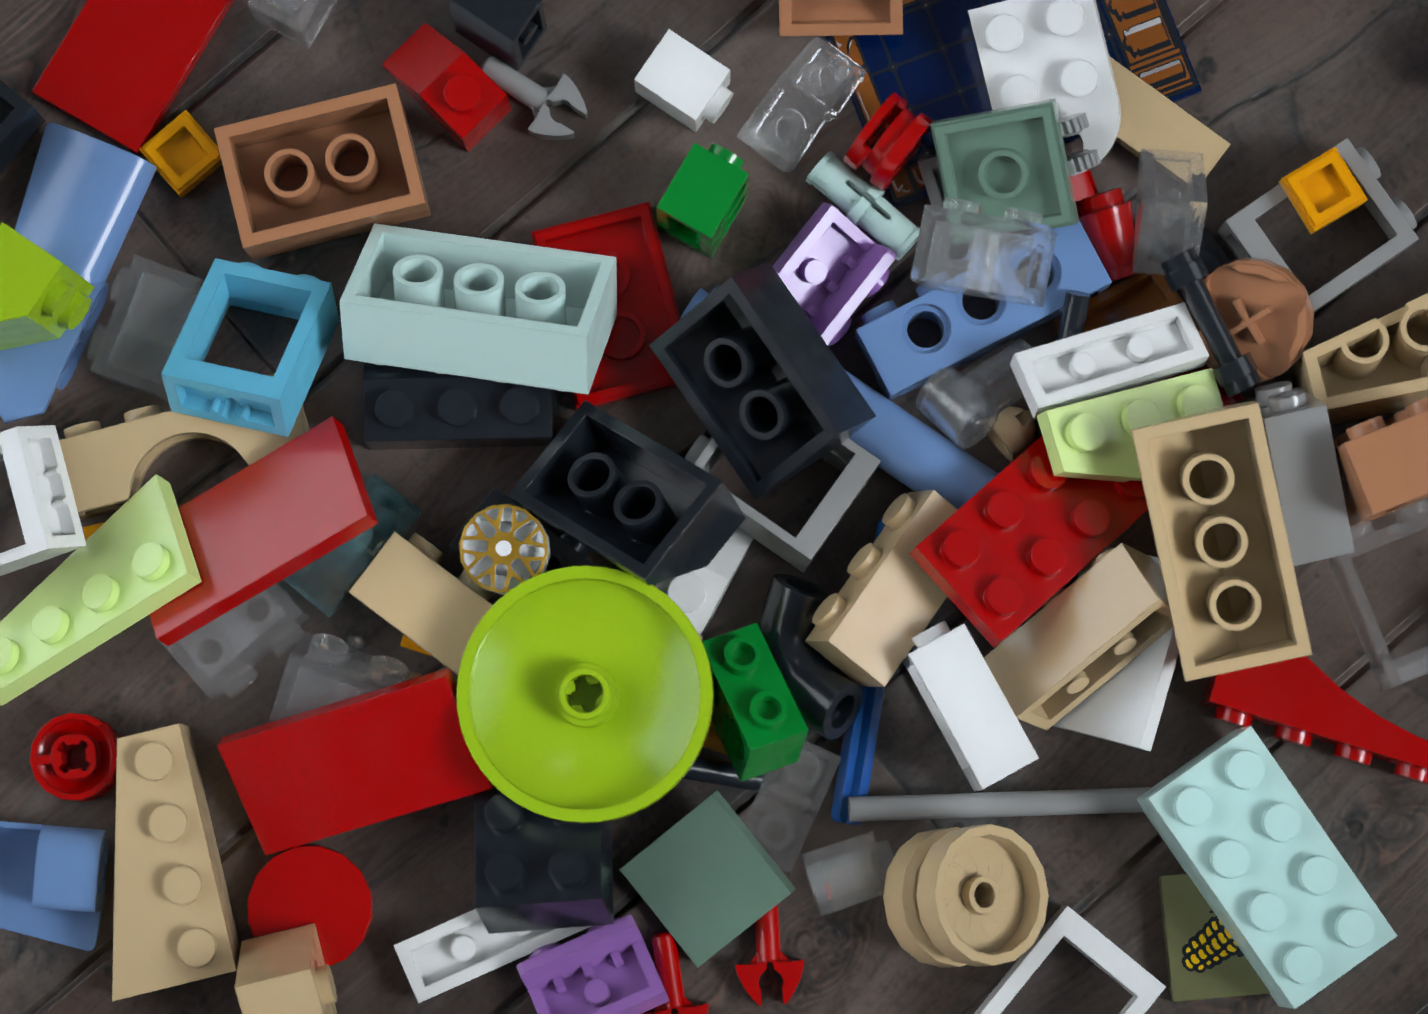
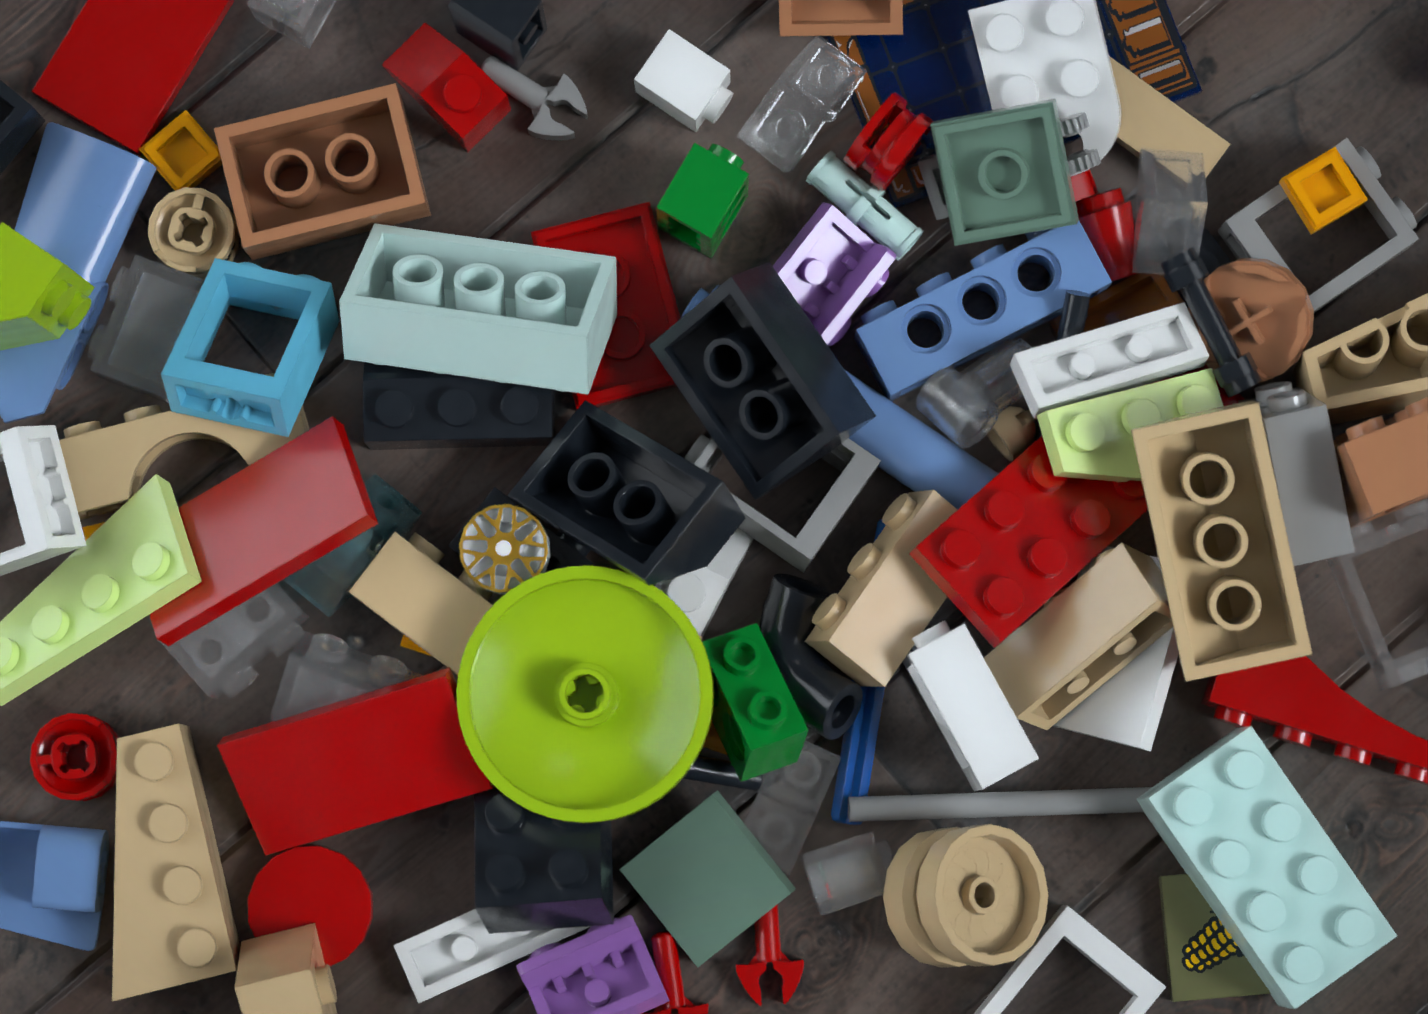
clear brick [910,198,1057,308] -> none
none -> tan wheel [148,187,240,280]

